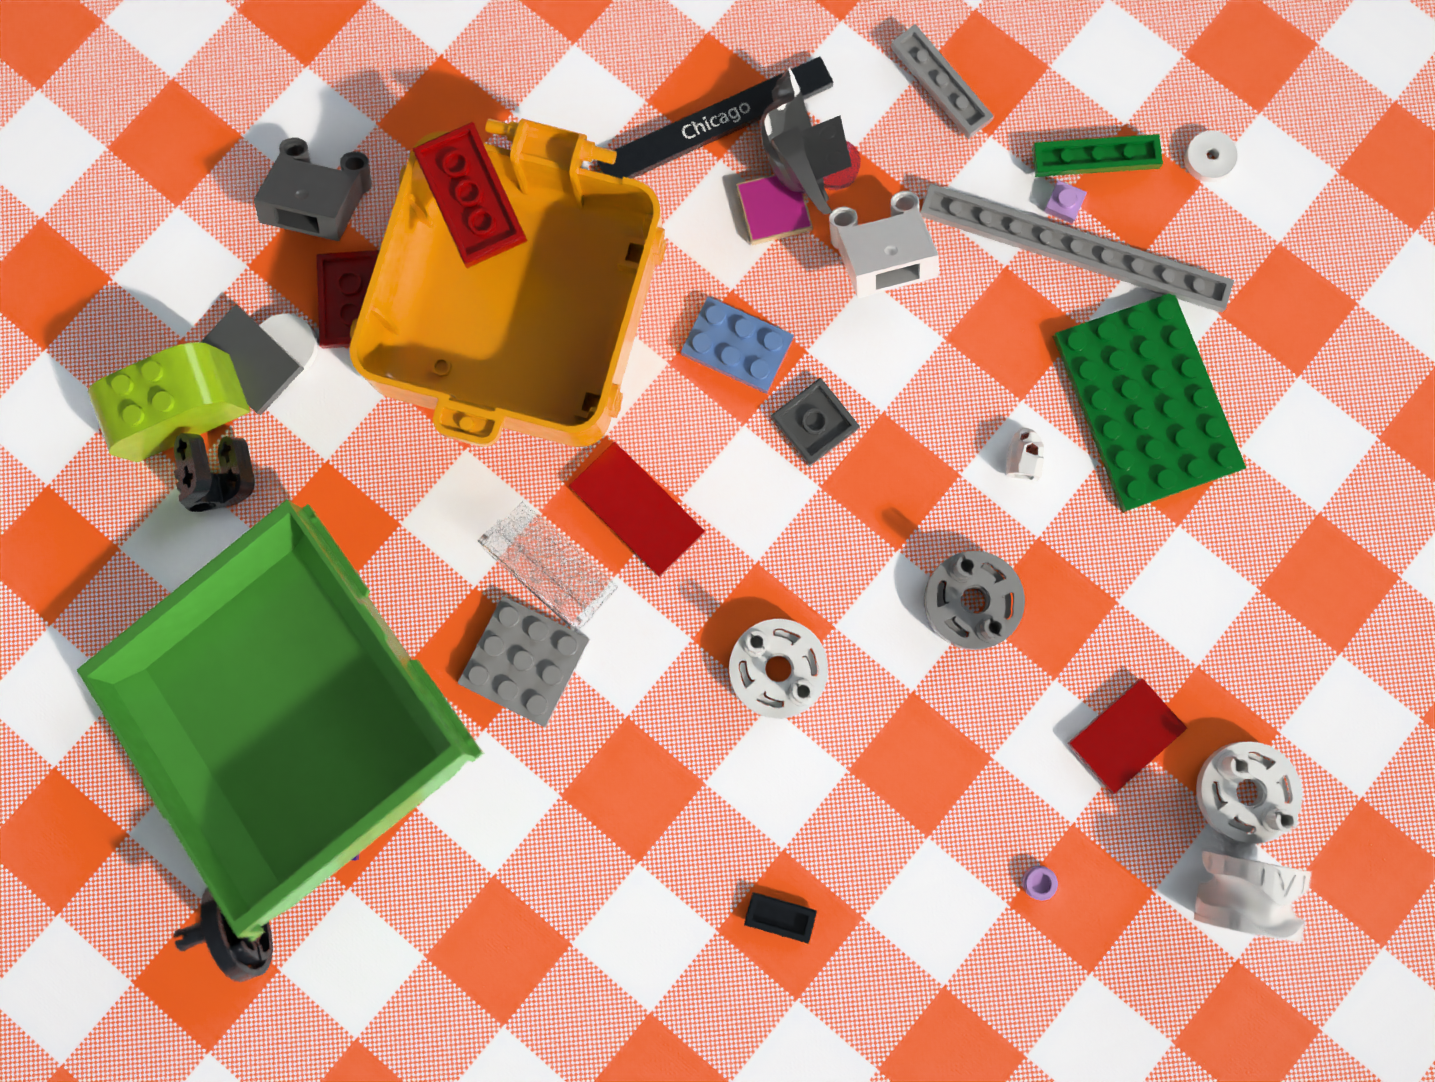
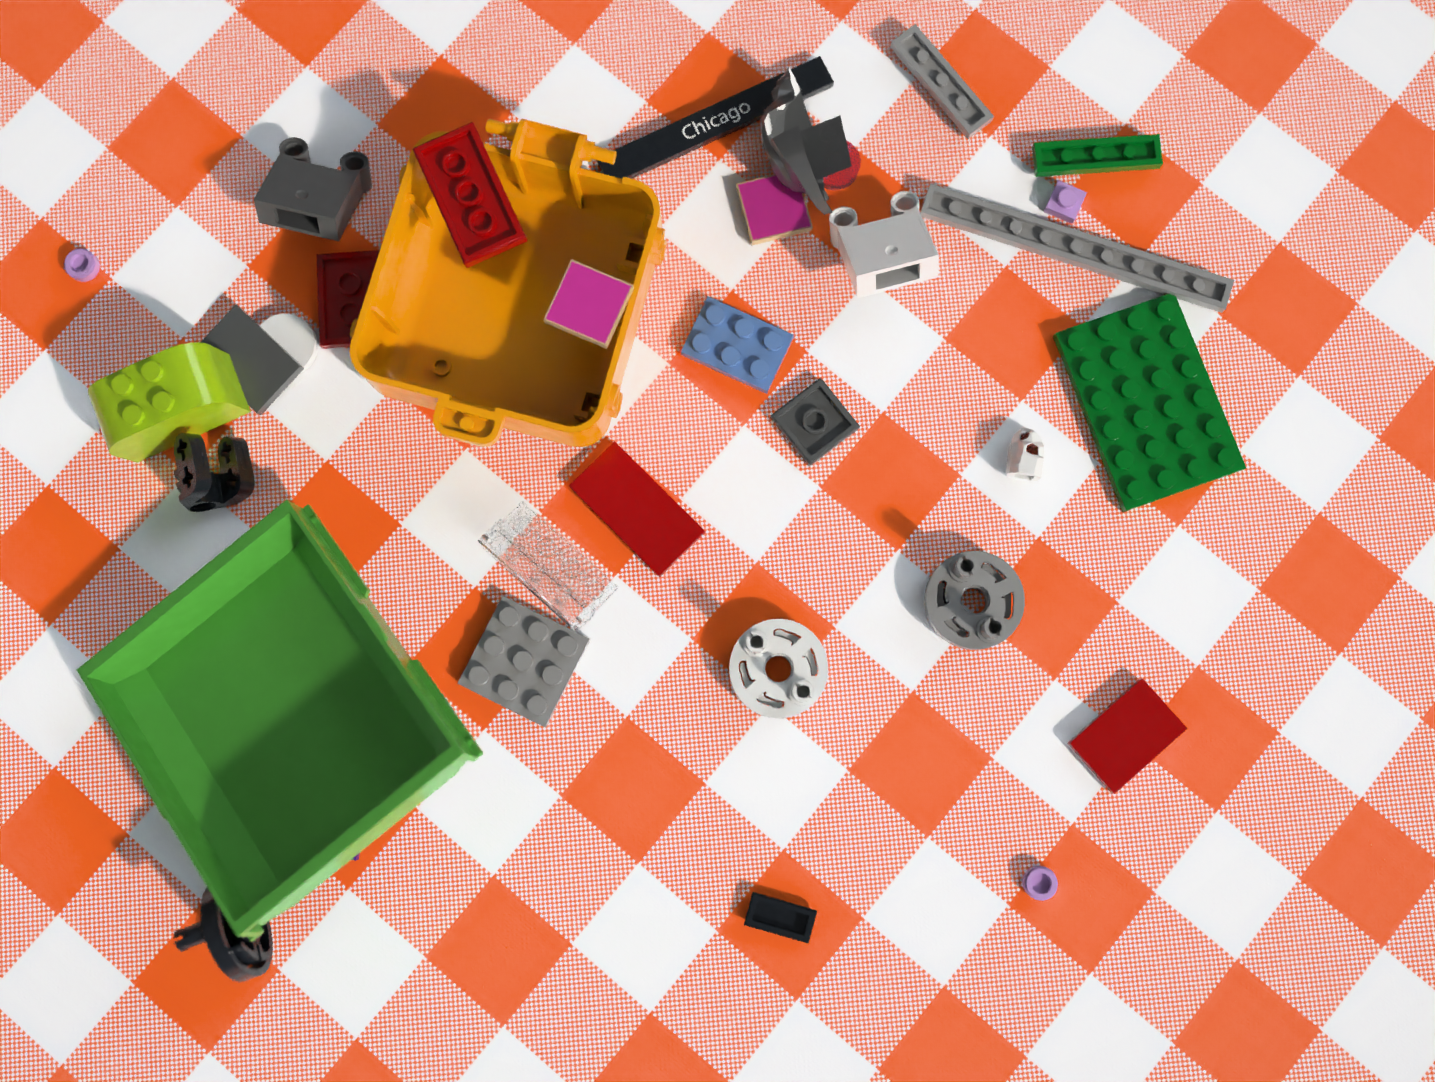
white piece [1184,130,1238,183] -> none
white piece [1193,851,1312,943] -> none
white piece [1196,742,1303,844] -> none
none -> lavender tile [64,248,100,282]
none -> dark pink tile [543,259,634,349]

